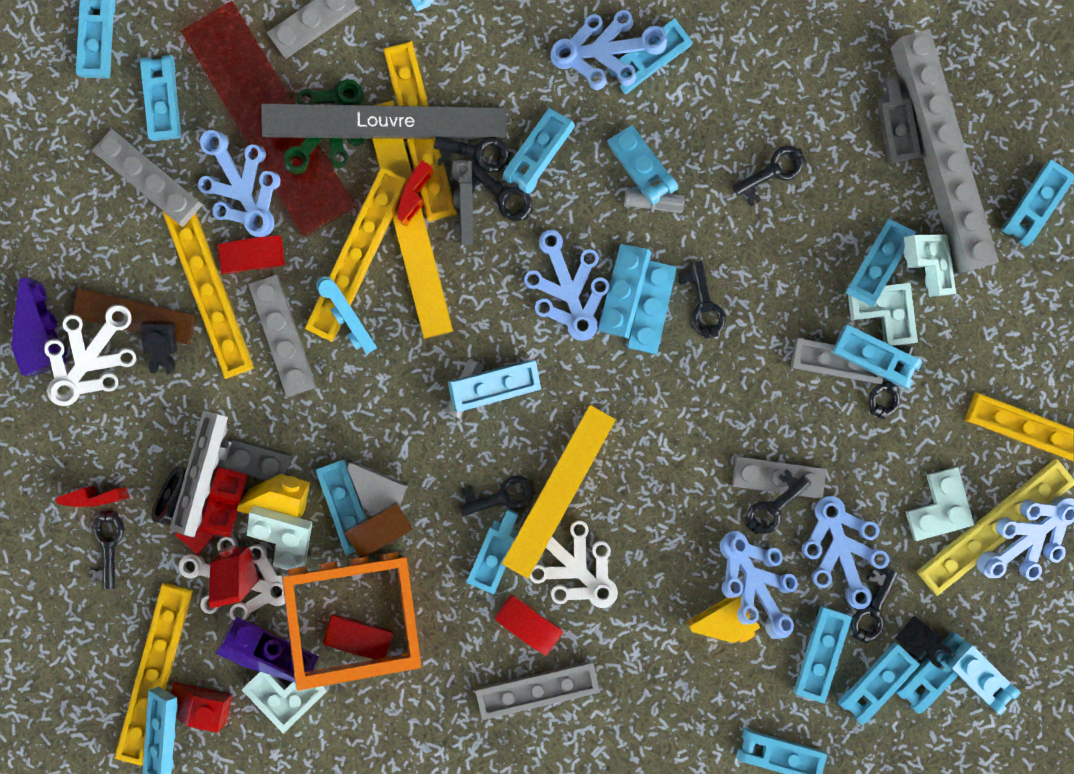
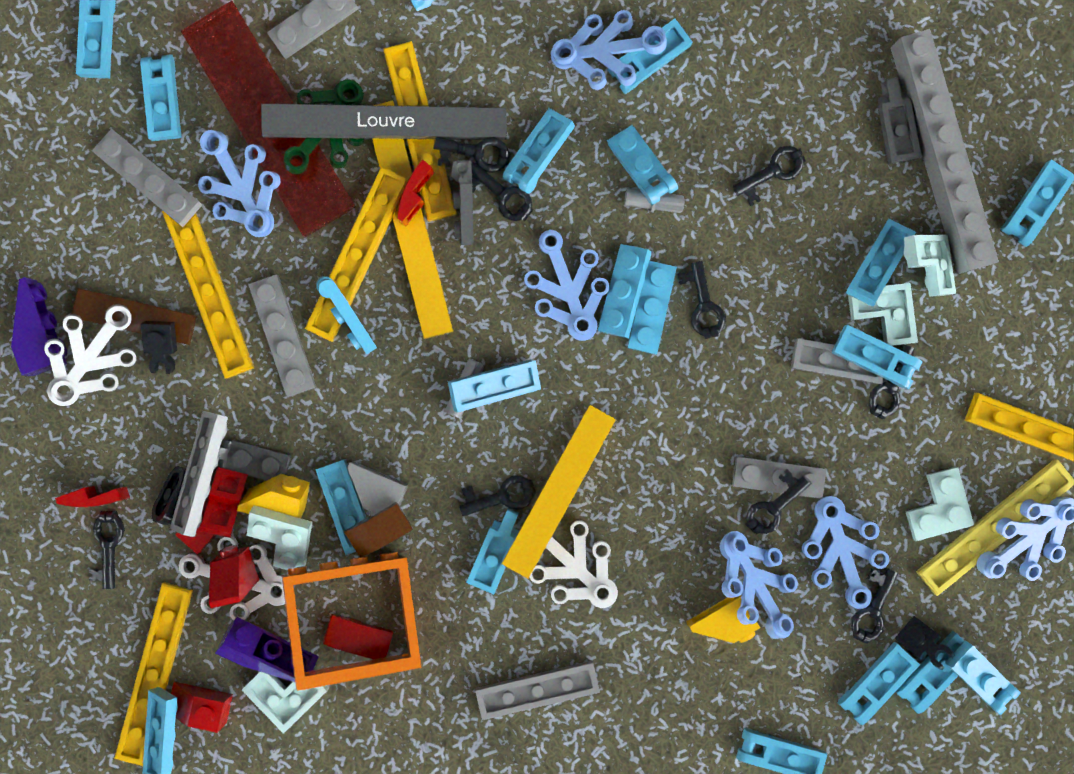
red slope [218,235,285,274] -> none
red slope [494,594,563,656] -> none
medium azure plate [793,605,852,704] -> none

